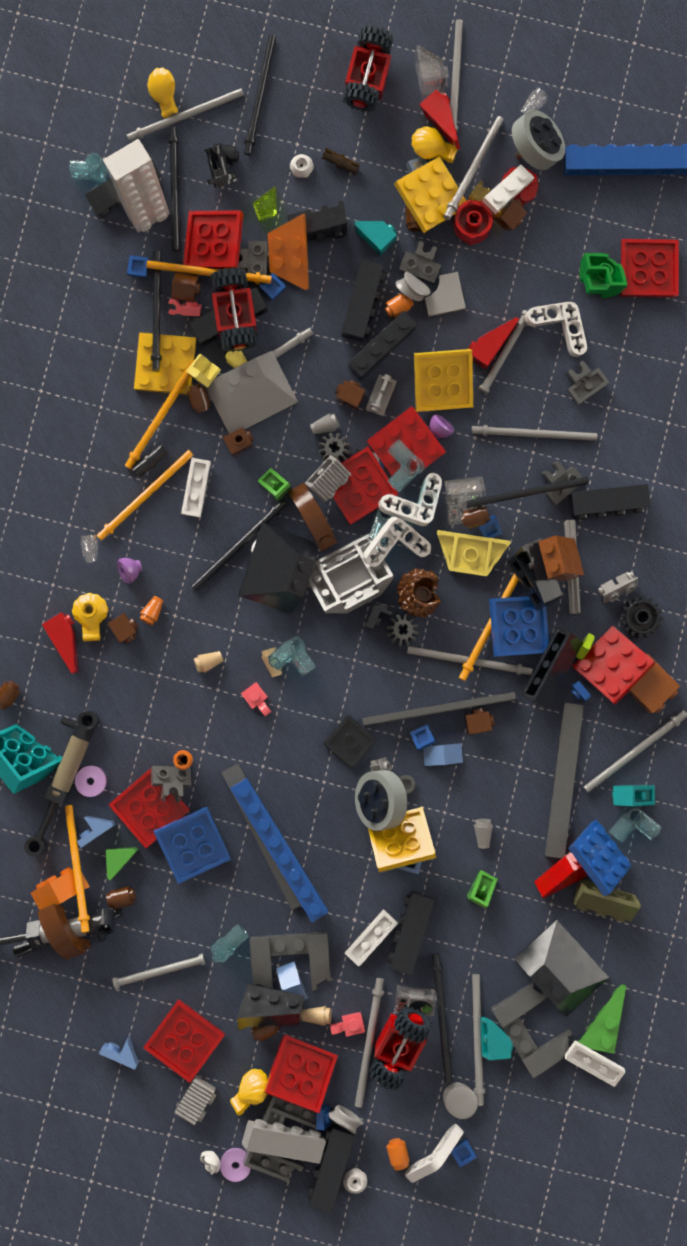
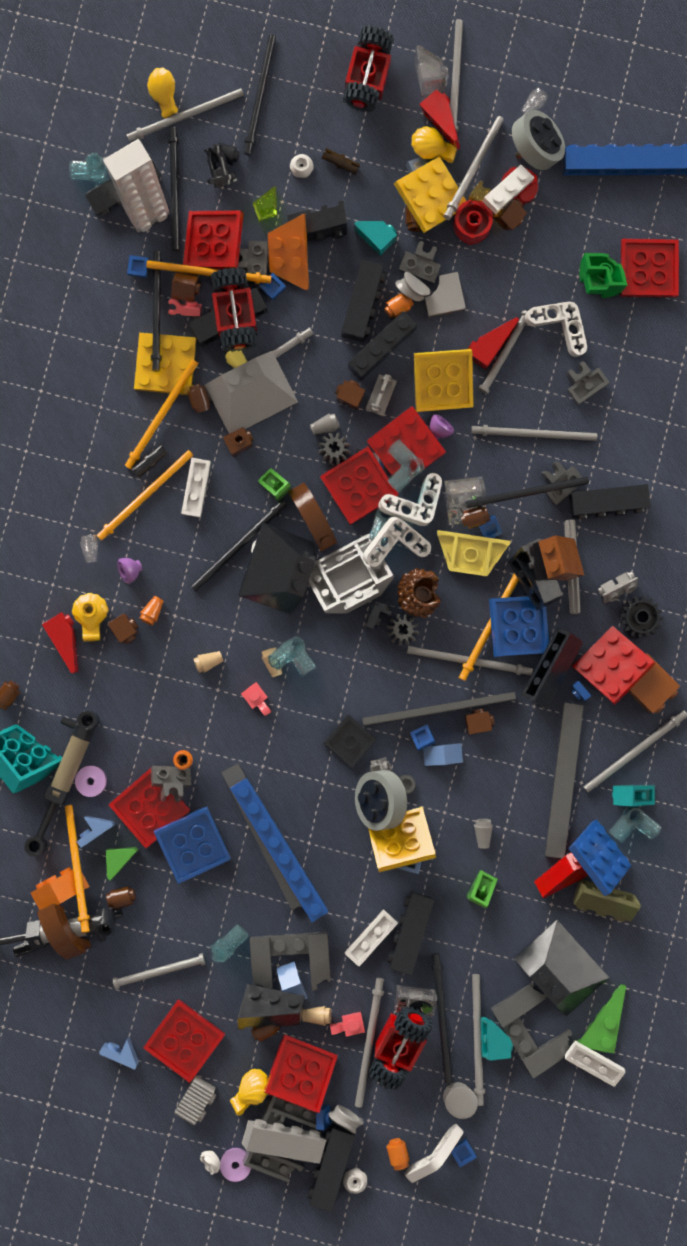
light yellow panel [186,354,221,388] -> none
light grey brick [305,455,351,502] -> none
lime tile [576,633,595,660] -> none

